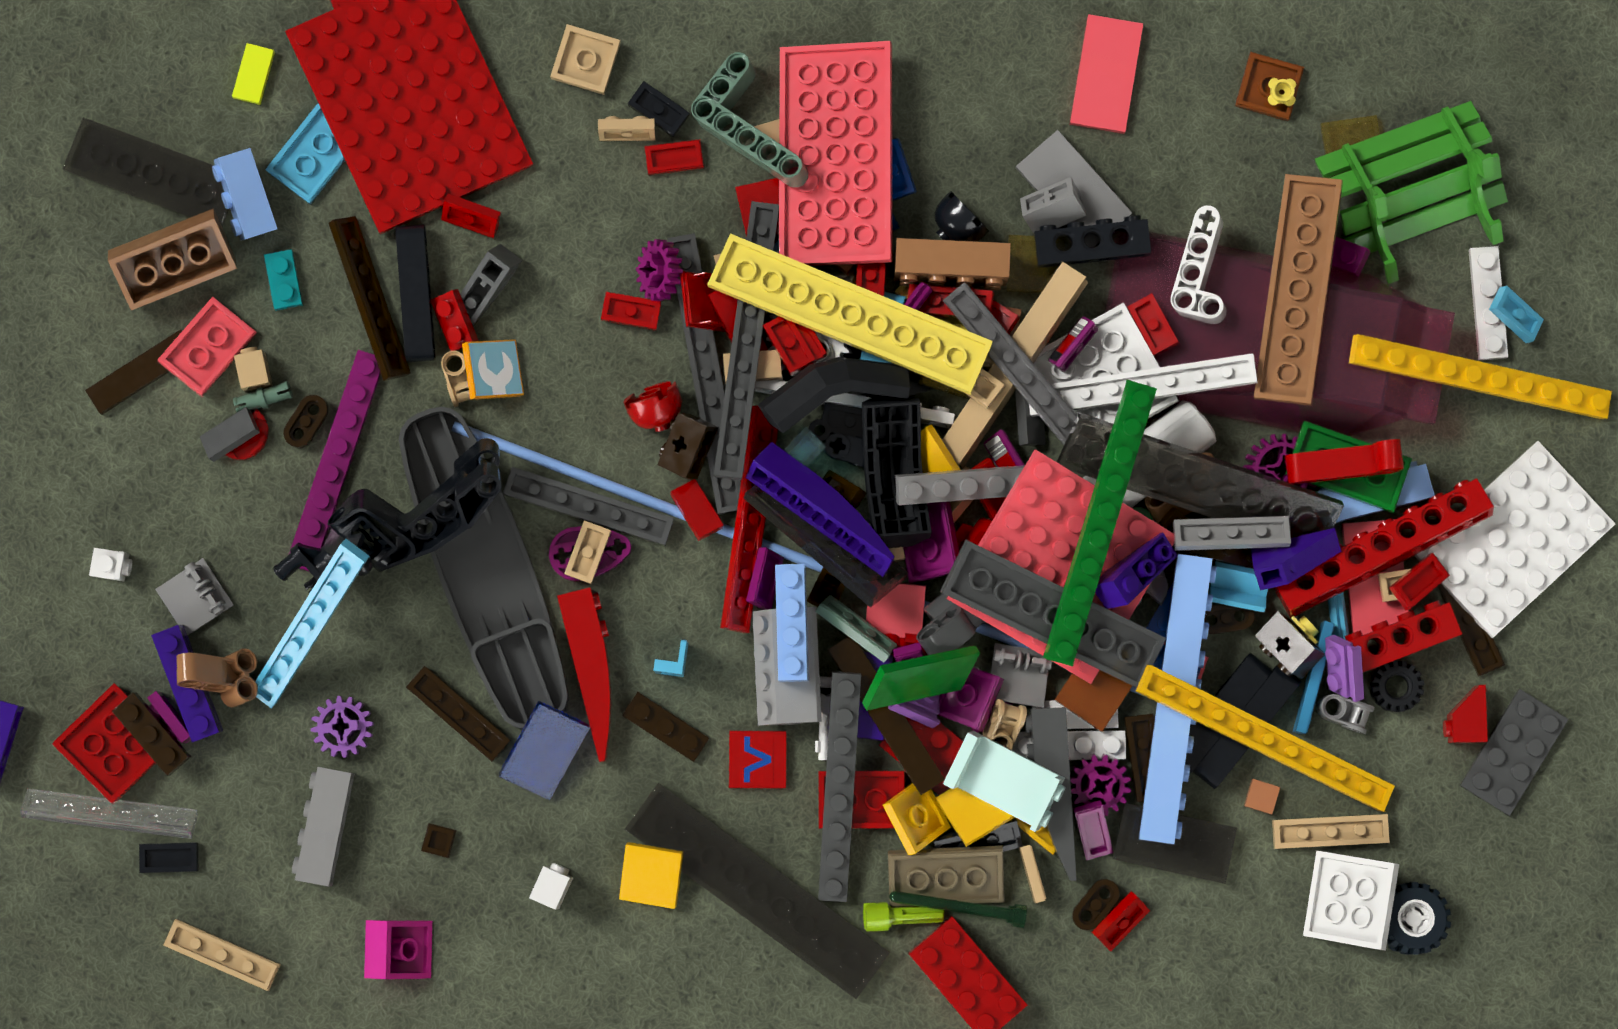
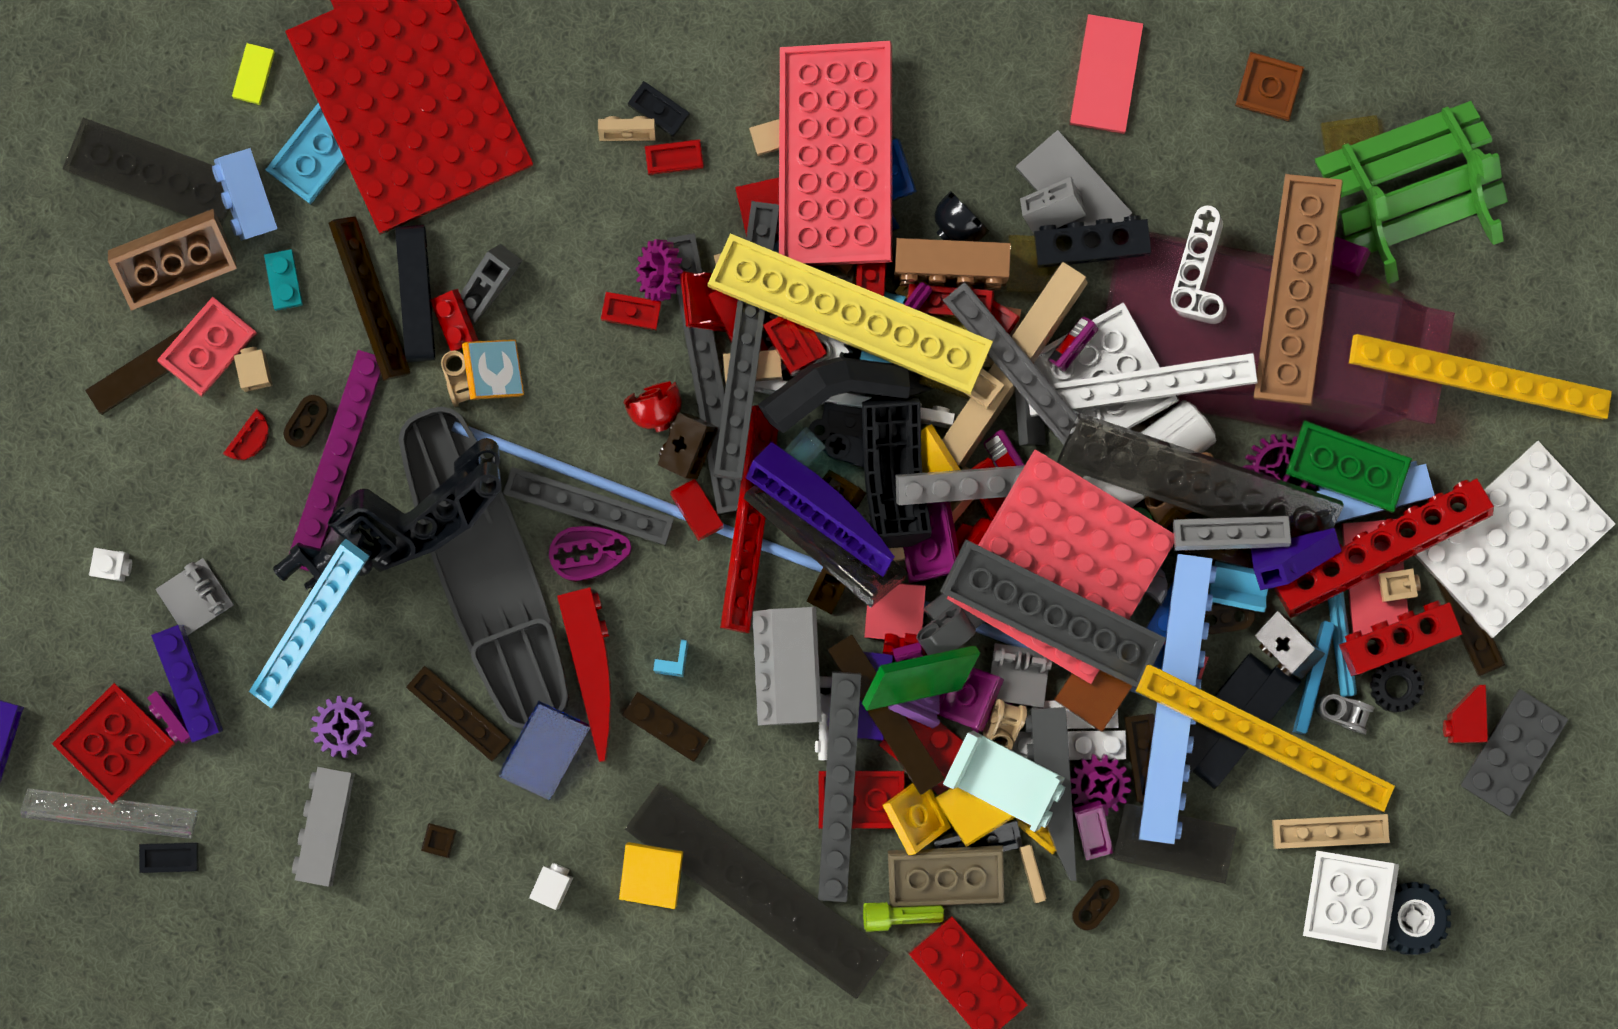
dark brown plate [112,692,191,776] -> none
tan tile [163,919,281,991] -> none
medium nougat piece [177,648,258,708] -> none
dark grey tile [200,407,260,462] -> none
sand green pin [233,381,293,412] -> none
dark pink slope [364,920,433,979] -> none
red plate [441,194,501,238] -> none
tan plate [550,24,621,95] -> none
tan plate [564,521,611,584] -> none
sand green beam [691,52,808,188] -> none
red tile [729,731,786,788] -> none
magenta tile [746,547,784,610] -> none
light blue brick [775,564,809,682] -> none
sand green tile [815,595,898,663] -> none
clear green piece [889,891,1027,928] -> none
green plate [1043,380,1157,666] -> none
red plate [1092,891,1150,952] -> none
dark purple slope [1095,533,1177,609] -> none
red plate [1128,293,1180,357] -> none
nougat tile [1244,779,1280,815] -> none
light yellow plate [1268,78,1296,106] -> none
red beam [1285,439,1404,485] -> none
light yellow plate [1291,615,1319,644] -> none
medium lavender plate [1325,635,1364,702] -> none
red tile [1389,553,1450,610] -> none
white plate [1469,246,1508,361] -> none
medium azure plate [1489,286,1544,343] -> none

